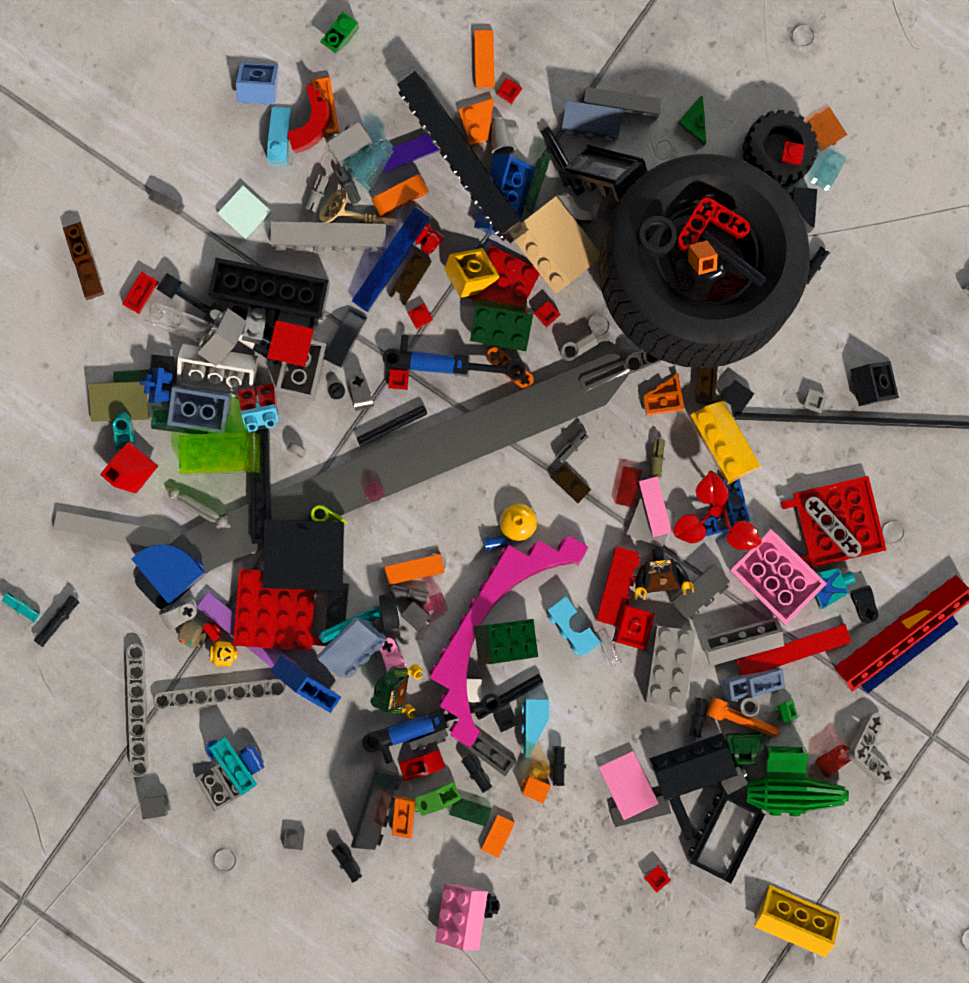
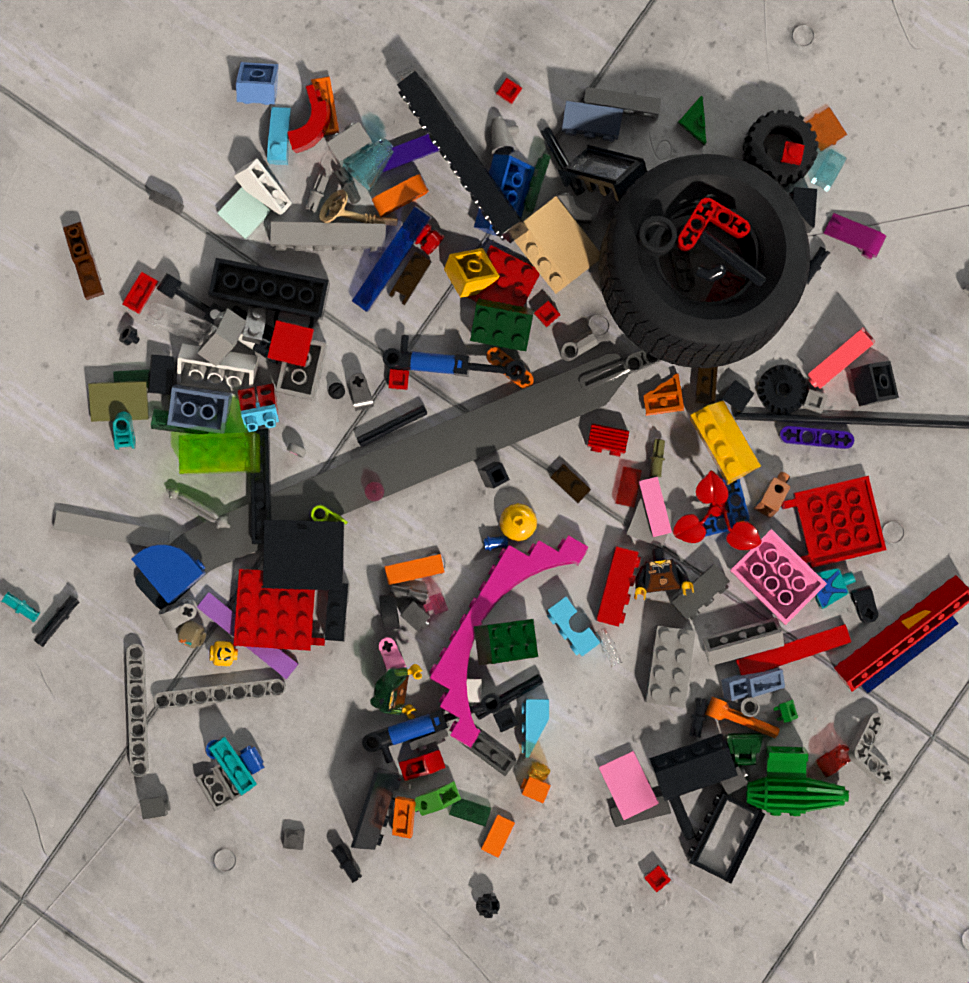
red slope [100,441,158,494] -> none
blue hips [139,368,172,403] -> none
red plate [202,622,222,642] -> none
blue brick [270,656,342,713] -> none
sand blue slope [316,618,387,678] -> none
teal axle [319,606,381,643] -> none
green slope [320,11,359,54] -> none
black slope [323,310,367,368] -> none
red plate [407,303,433,330] -> none
bright pink brick [435,884,488,950] -> none
orange wing [458,98,494,146] -> none
black pin [461,754,492,793] -> none
orange tile [474,30,495,88] -> none
black pin [551,746,567,786] -> none
dark grey axle [555,429,589,463] -> none
red tile [612,604,656,651] -> none
orange brick [688,240,718,275] -> none
yellow slope [754,885,841,958] -> none
light grey beam [804,497,861,557] -> none
none -> black tile [119,325,140,346]
none -> white slope [234,159,292,215]
none -> black brick [478,461,510,489]
none -> red brick [587,423,629,457]
none -> nougat torso [754,472,790,518]
none -> black gear [758,365,808,414]
none -> dark purple beam [779,426,855,449]
none -> coral slope [808,327,875,389]
none -> magenta door [824,213,887,260]

